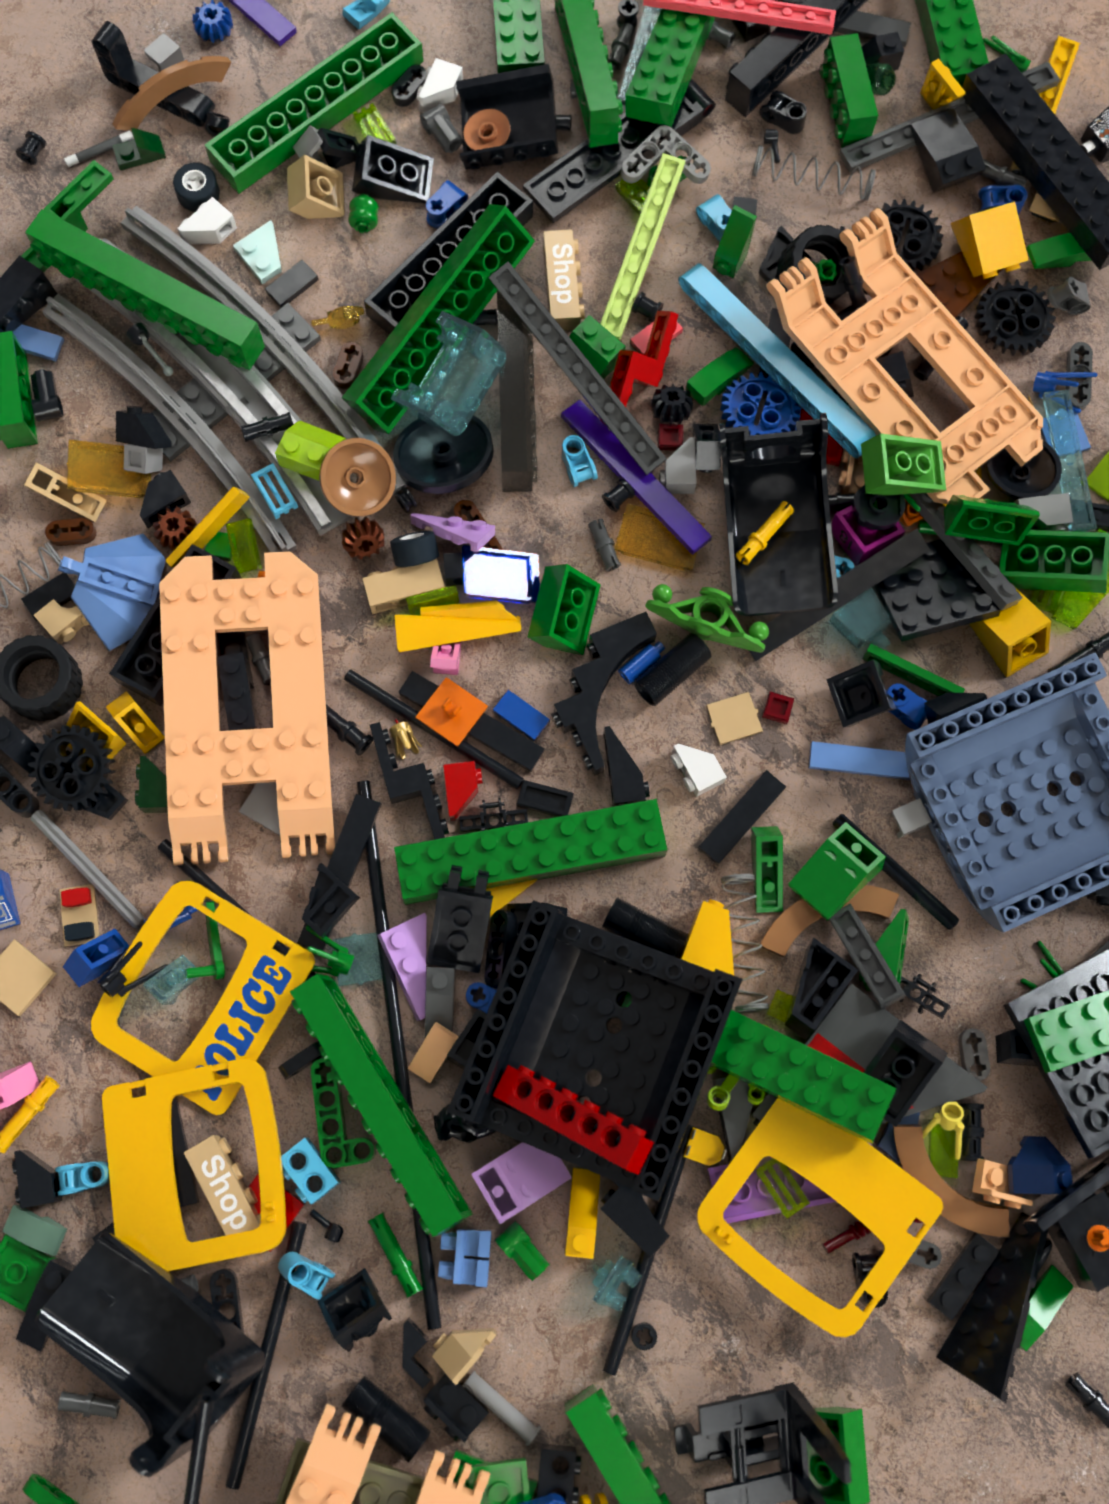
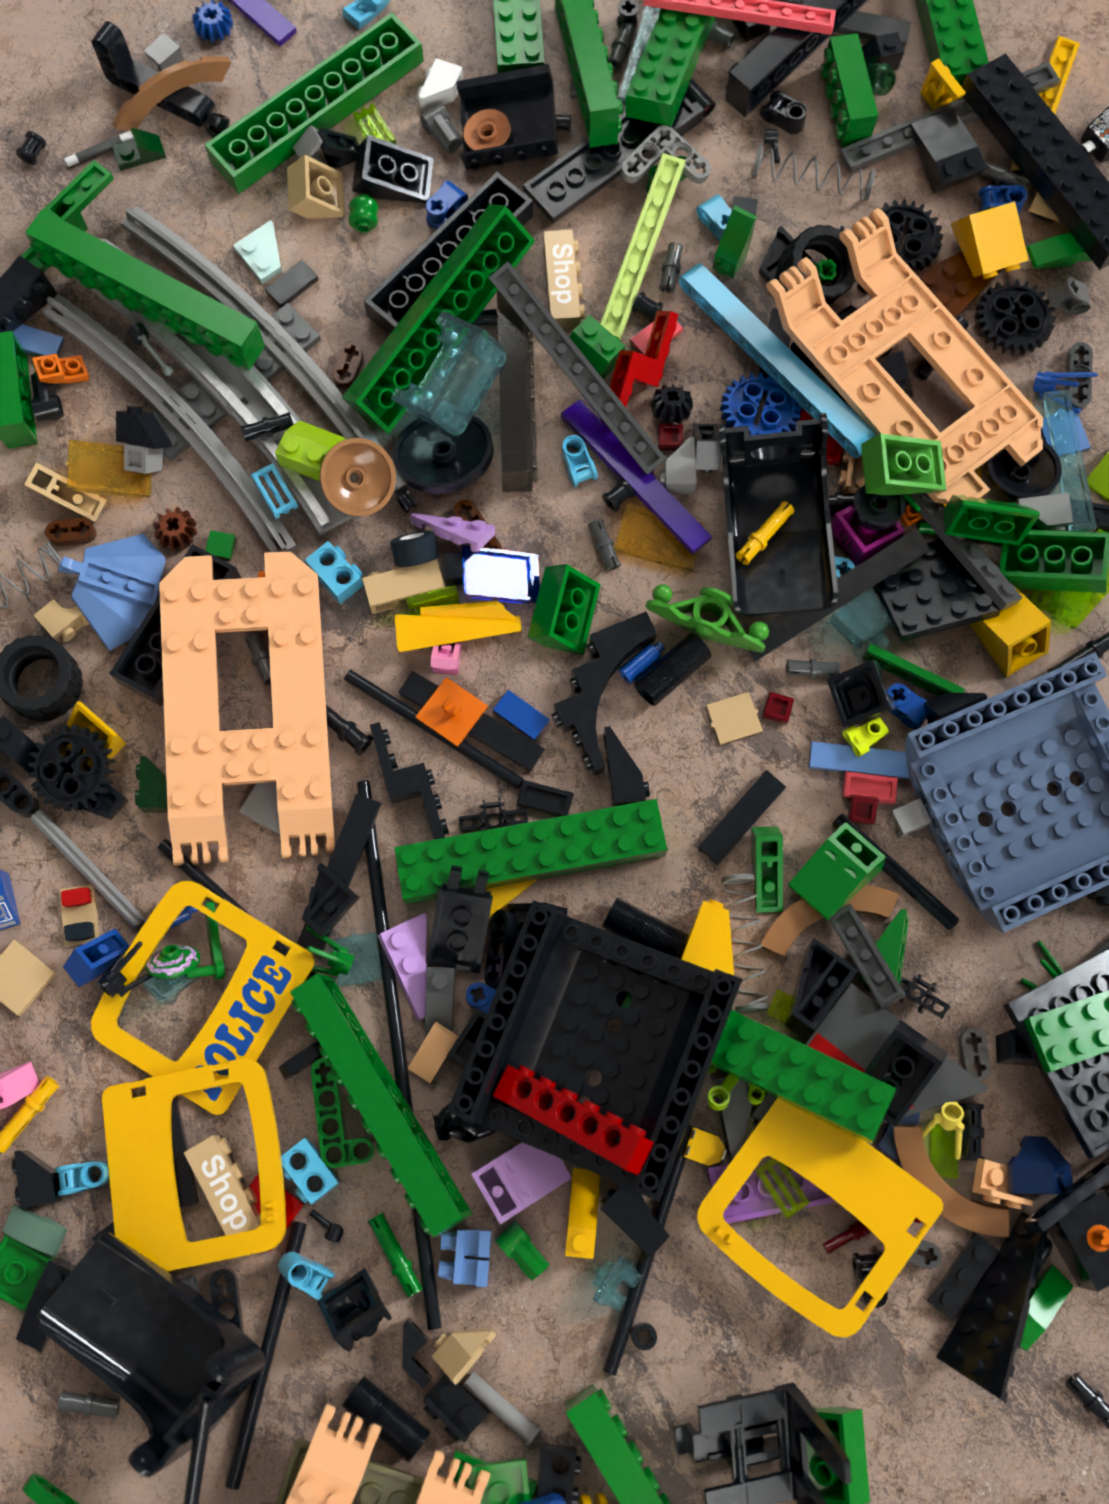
black tile [21,573,75,621] -> none
yellow slope [106,691,165,754] -> none
black slope [140,469,191,528] -> none
yellow tile [166,487,250,568] -> none
black wheel [173,162,220,212] -> none
white slope [177,197,237,244] -> none
black bracket [217,631,257,731] -> none
clear neon green tile [226,519,262,574] -> none
clear yellow hand [311,306,365,329] -> none
copper gear [341,516,385,560] -> none
pearl gold piece [389,719,422,760] -> none
black beam [392,65,427,107] -> none
red slope [443,761,483,821] -> none
clear neon green plate [615,171,650,216] -> none
white slope [670,744,727,797] -> none
green slope [685,347,754,407] -> none
black pin [839,256,867,308] -> none
green plant [983,35,1031,73] -> none
none -> orange slope [32,353,89,384]
none -> green dish [145,945,201,979]
none -> medium azure brick [305,541,363,604]
none -> dark grey pin [659,242,683,293]
none -> dark grey pin [785,658,840,679]
none -> neon yellow plate [842,717,889,757]
none -> coral tile [842,771,898,805]
none -> dark red tile [847,794,879,825]

